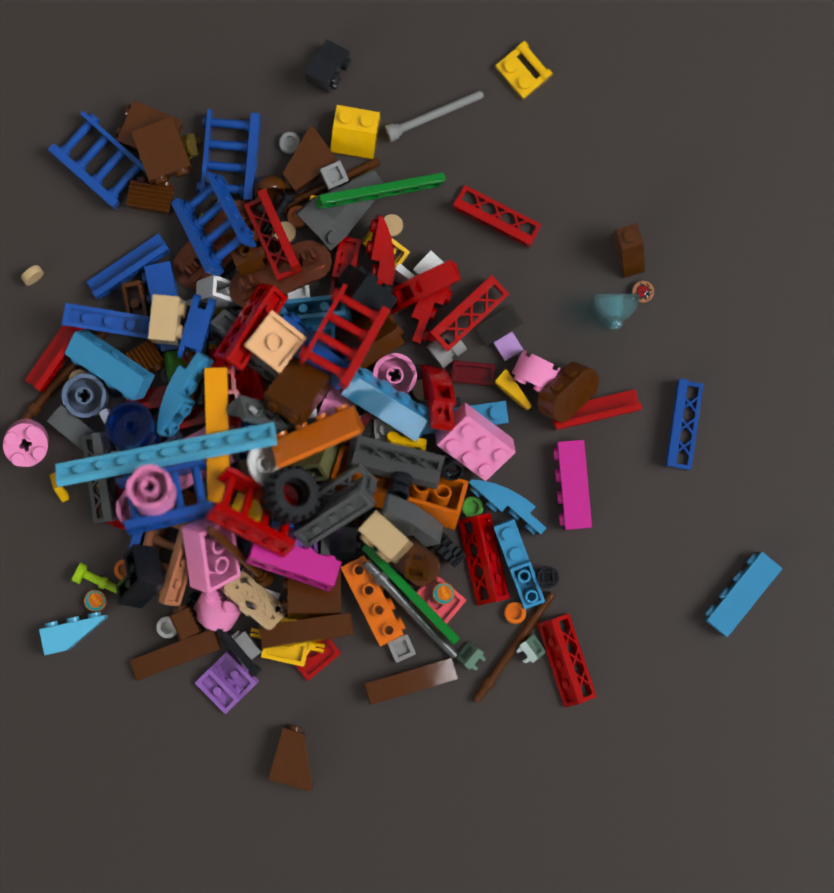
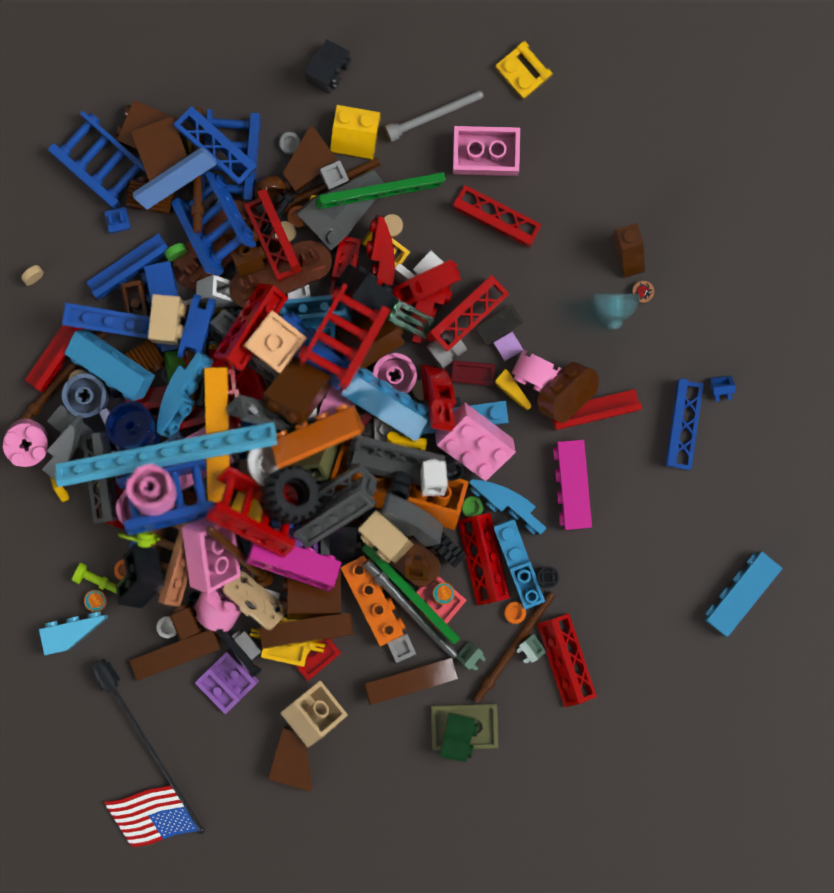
none -> dark grey slope [42,414,83,481]
none -> flag [89,658,205,847]
none -> blue tile [104,207,131,234]
none -> lime plate [118,531,161,548]
none -> medium blue tile [133,147,217,210]
none -> bright green tile [164,243,187,261]
none -> blue fence [173,106,257,185]
none -> reddish brown bar [191,107,204,234]
none -> tan brick [281,680,348,748]
none -> clear green tile [387,299,434,339]
none -> white brick [420,459,447,496]
none -> olive tile [431,703,499,750]
none -> dark green brick [440,712,479,763]
none -> bright pink brick [453,126,520,176]
none -> blue tile [710,376,736,402]

